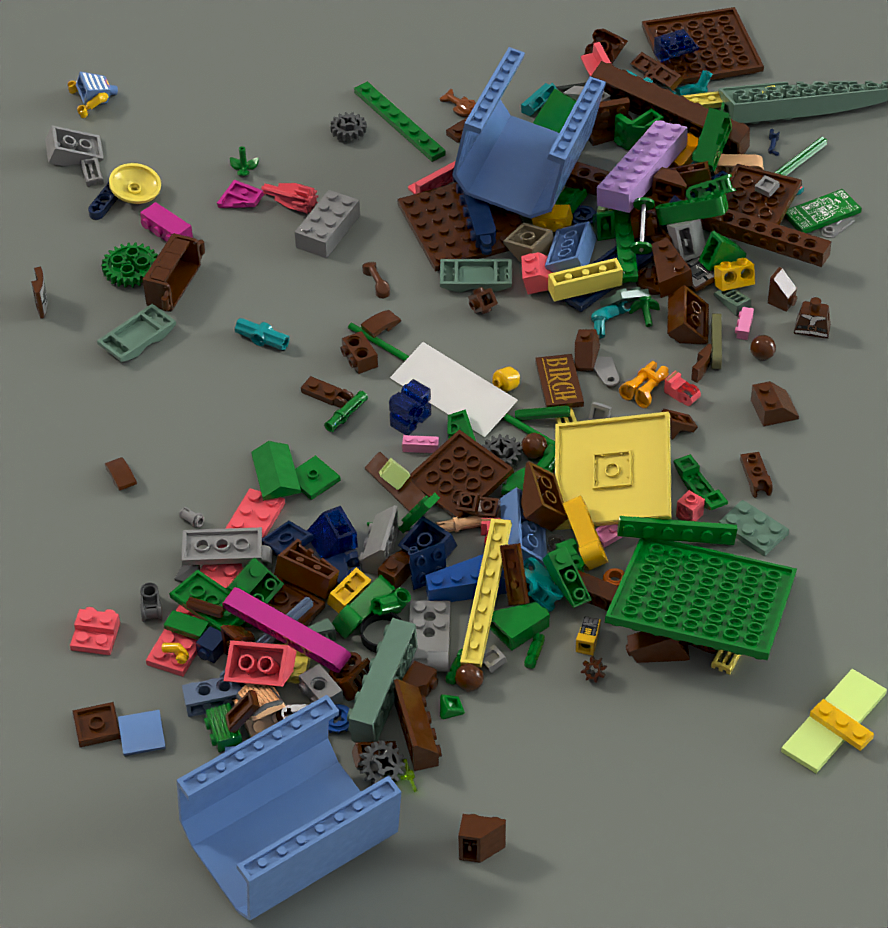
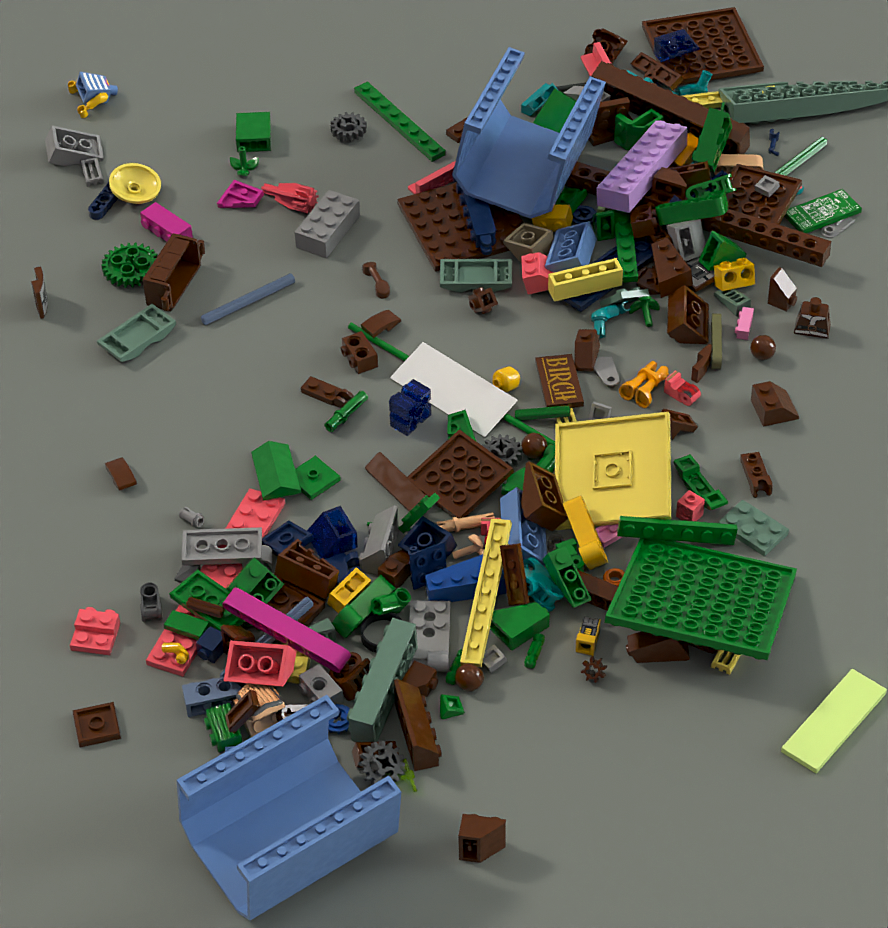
medium blue slope [118,710,166,756] -> none
teal piece [235,318,290,351] -> none
yellowish green panel [379,458,410,490] -> none
bright pink piece [402,435,439,453] -> none
dark orange animal [440,89,476,117] -> none
reddish brown slope [456,491,501,518] -> none
green axle [631,197,655,255] -> none
yellow plate [810,699,874,751] -> none
none -> sand blue axle [201,273,295,325]
none -> green brick [236,112,271,152]
none -> light nougat plant [452,534,484,559]

